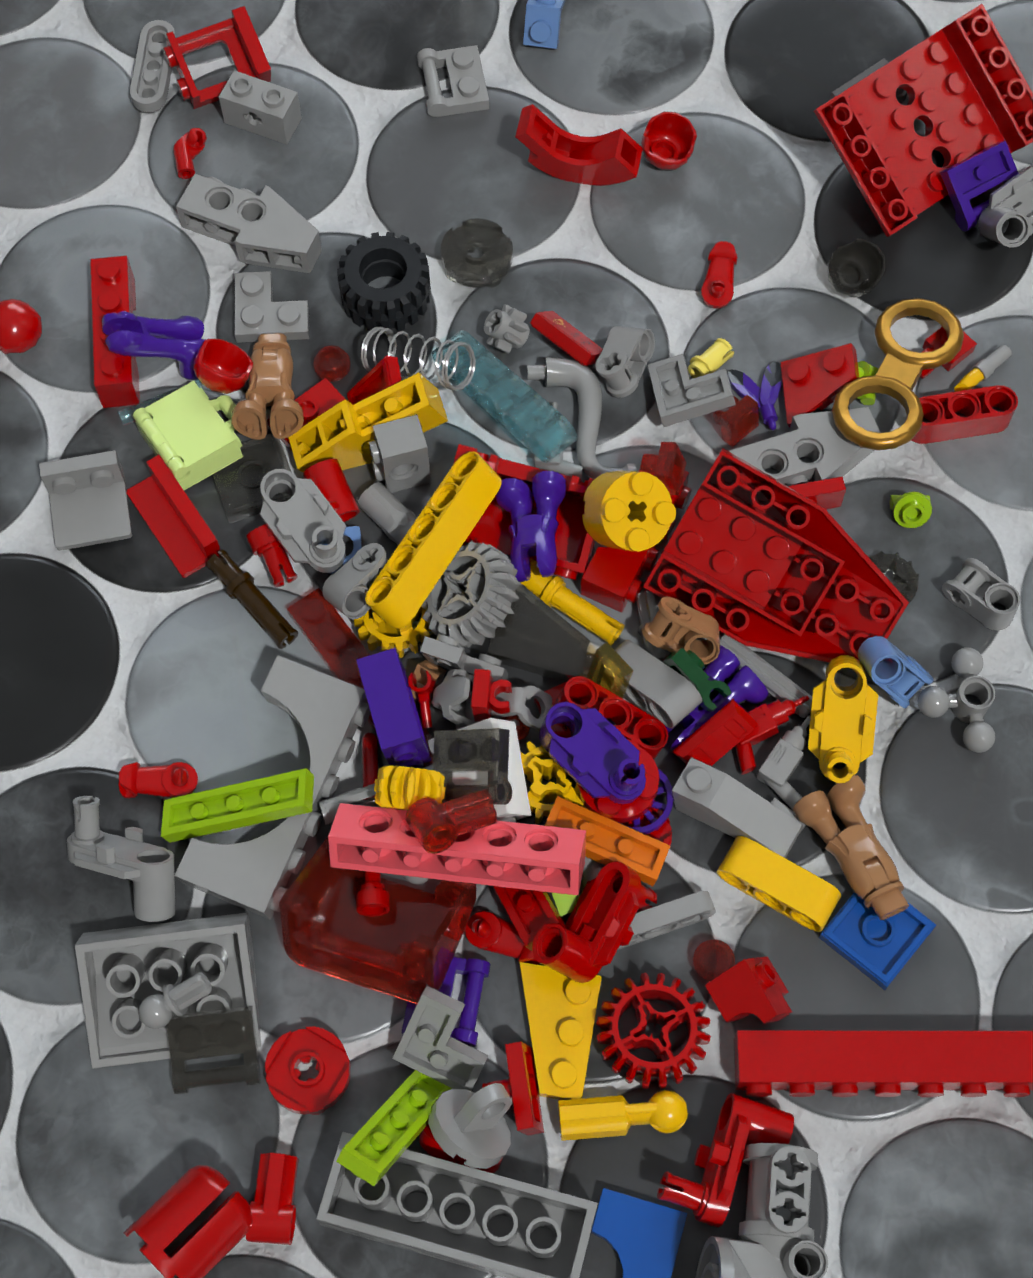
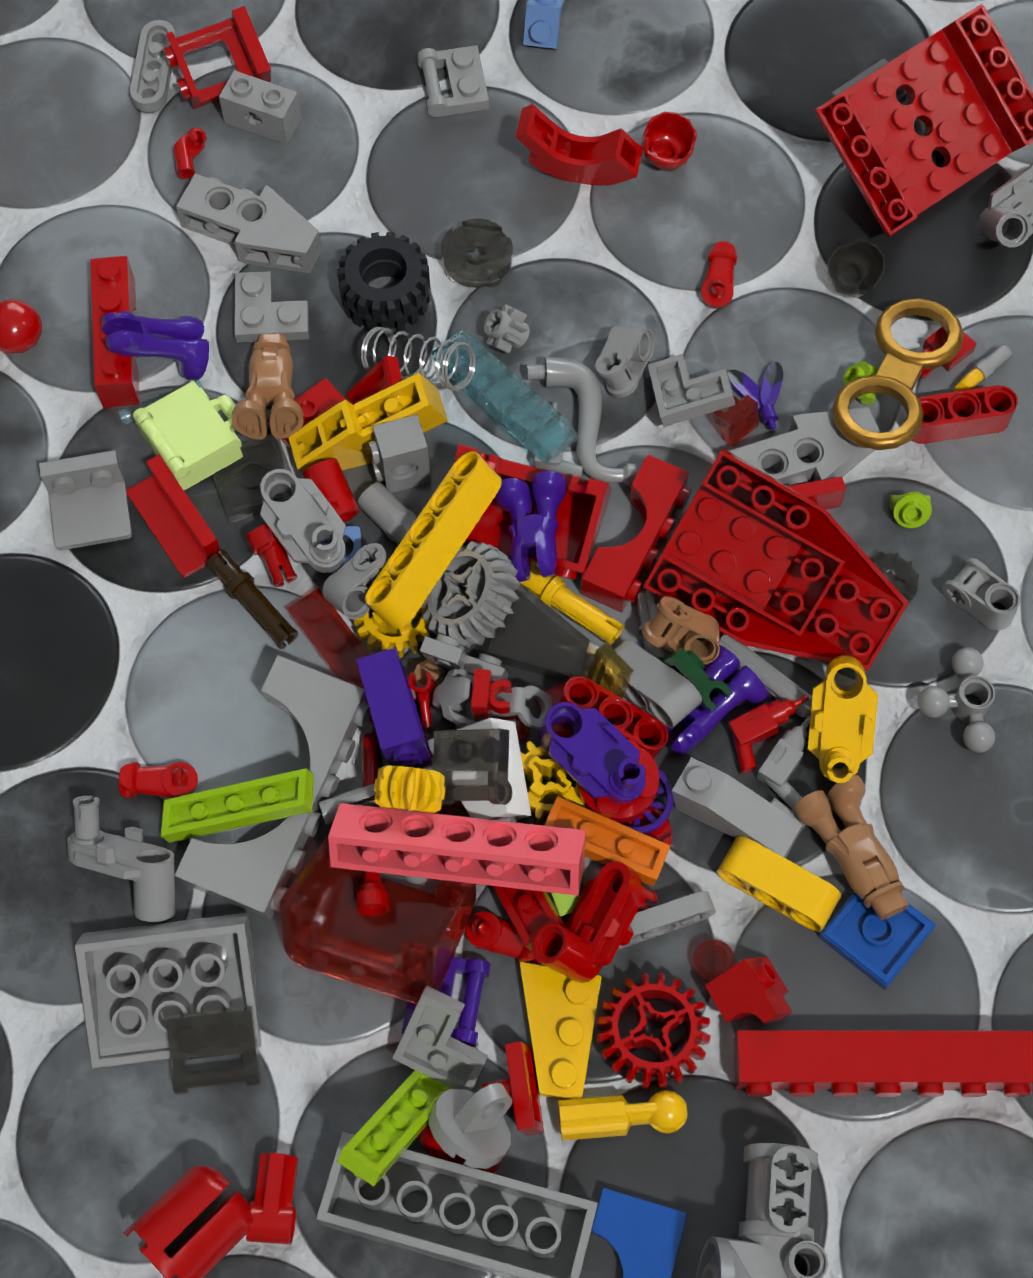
light grey axle [139,972,212,1029] -> none
red hair [193,339,253,394] -> none
red plate [265,1026,351,1115] -> none
clear red plate [314,345,351,382] -> none
clear red piece [405,789,497,854] -> none
red tile [530,311,603,366] -> none
yellow brick [582,470,676,552] -> none
clear red tile [640,442,687,495] -> none
red piece [657,1093,794,1228] -> none
red tile [673,699,758,766] -> none
light yellow pin [688,338,734,378] -> none
red wing [781,343,859,427] -> none
medium blue piece [858,636,934,709] -> none
dark purple plate [940,141,1019,232] -> none

